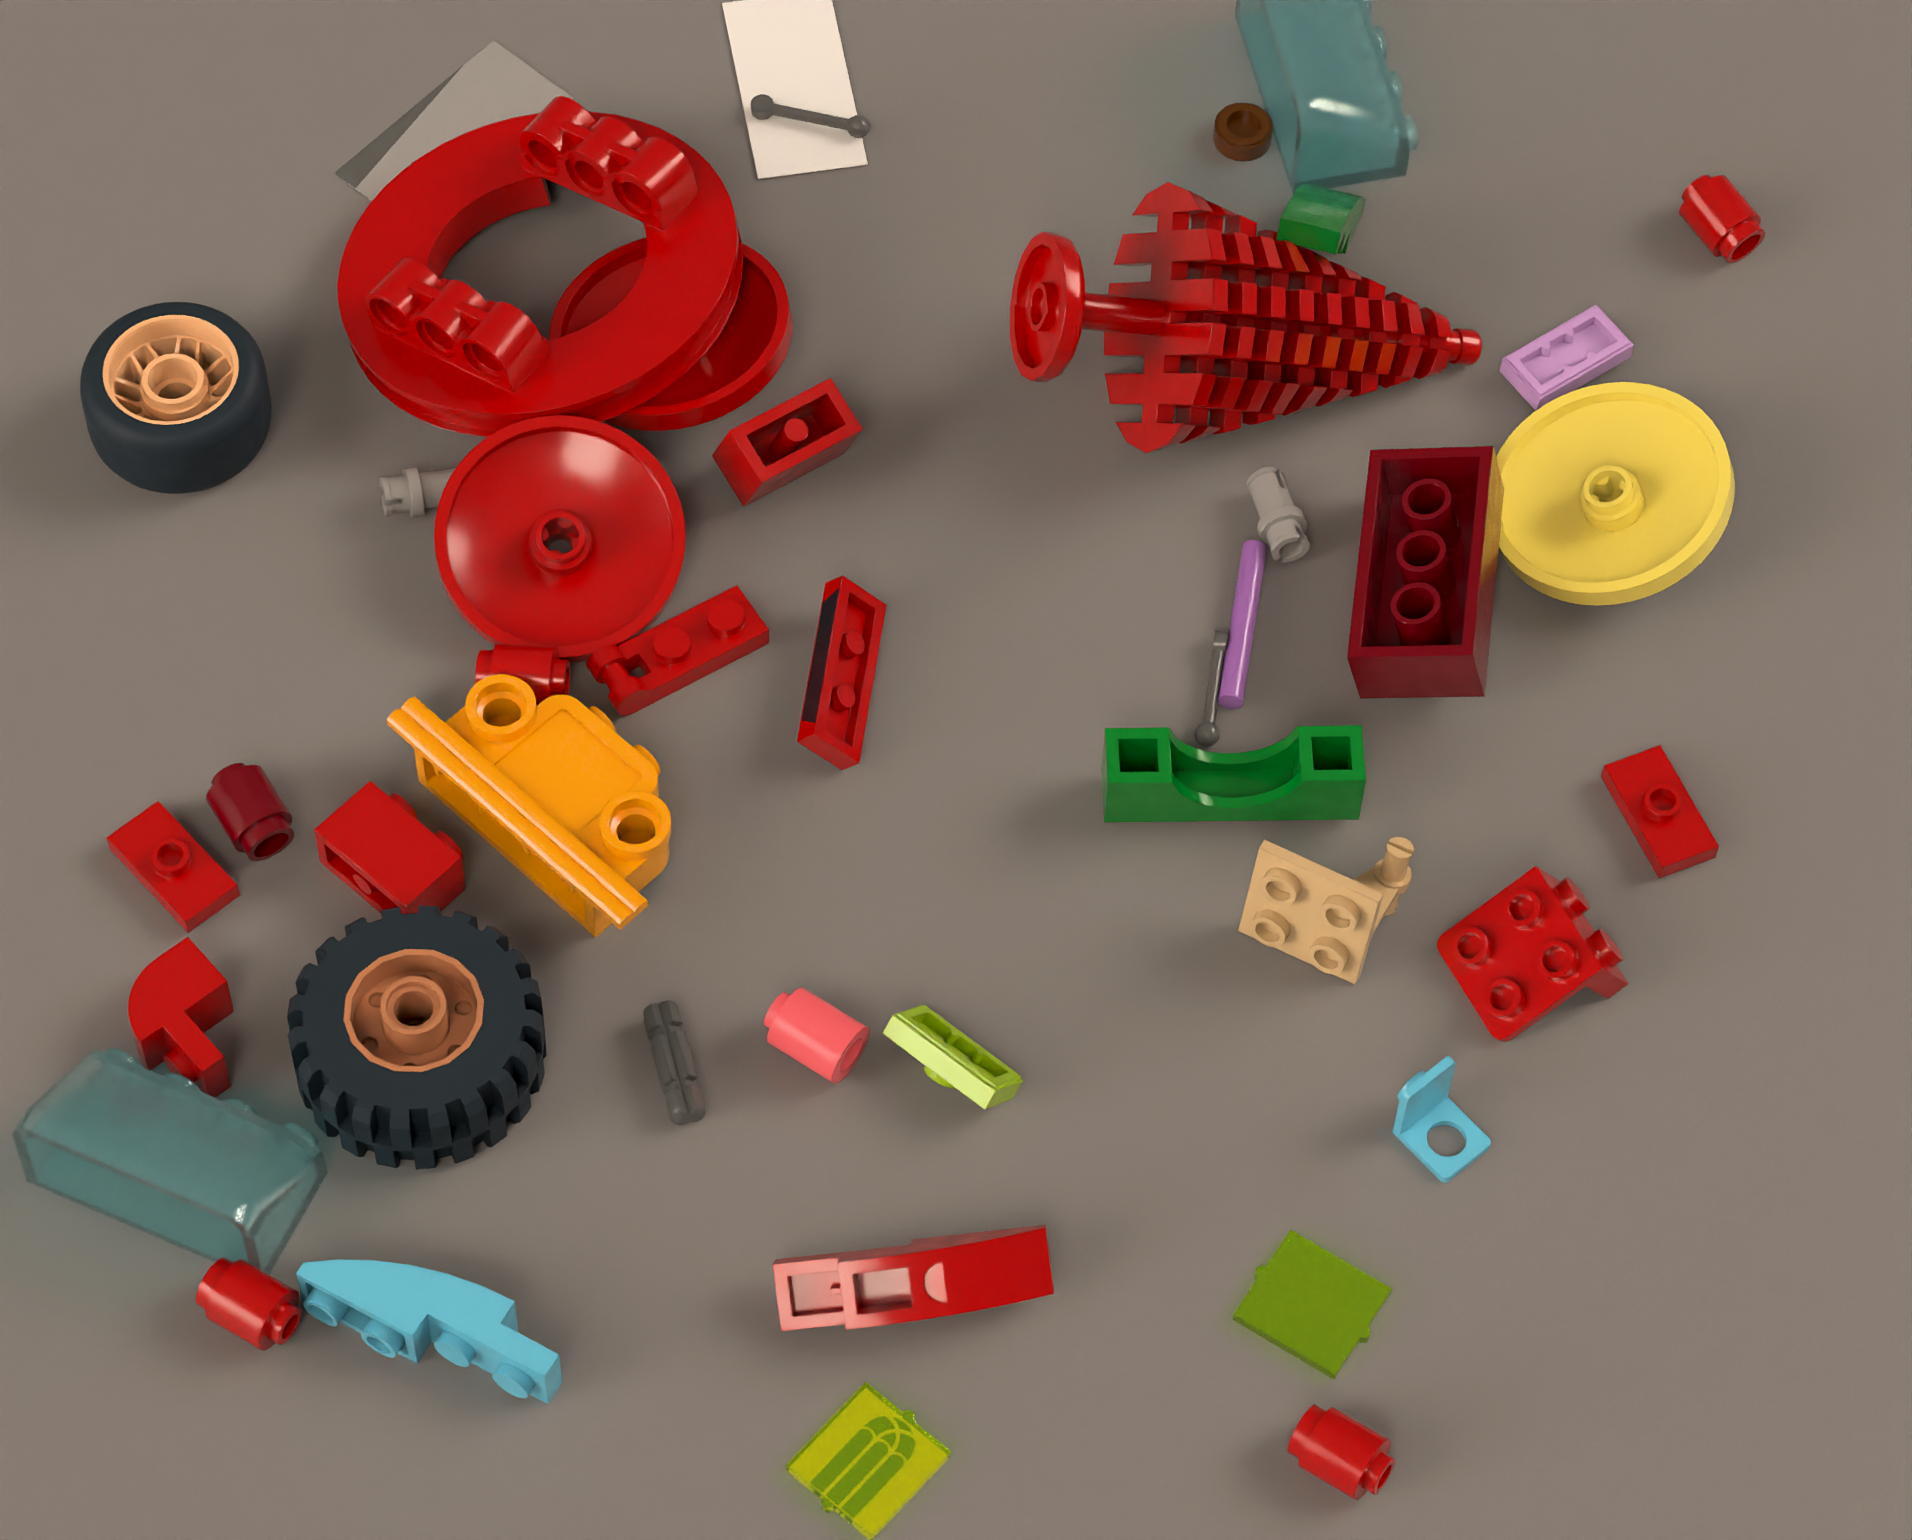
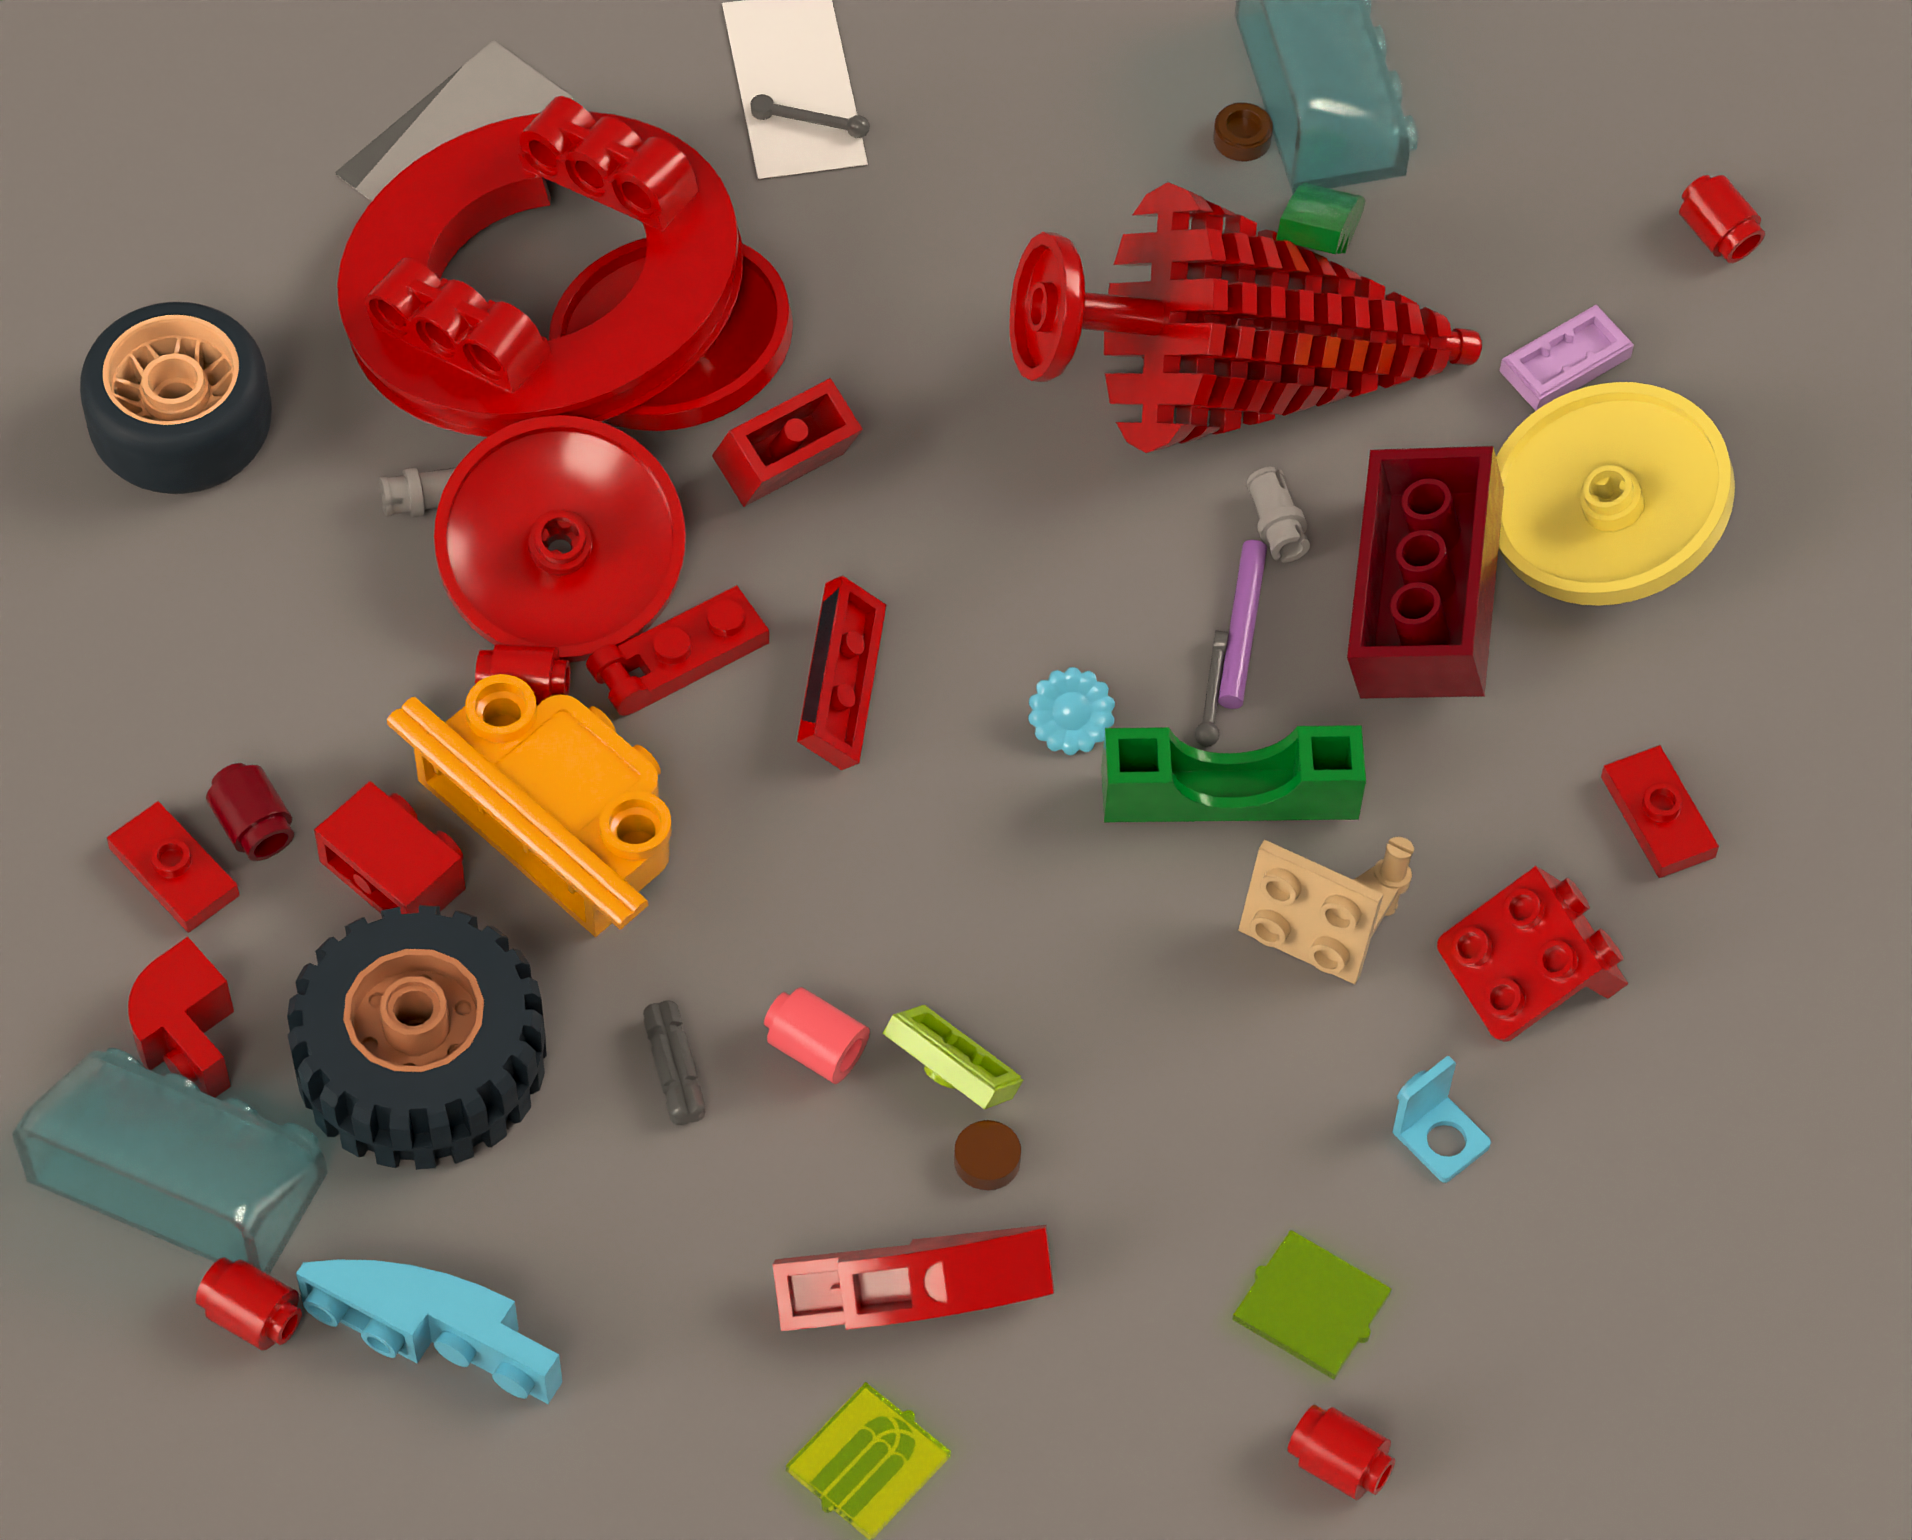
none -> reddish brown tile [954,1120,1021,1190]
none -> medium azure piece [1028,667,1115,755]

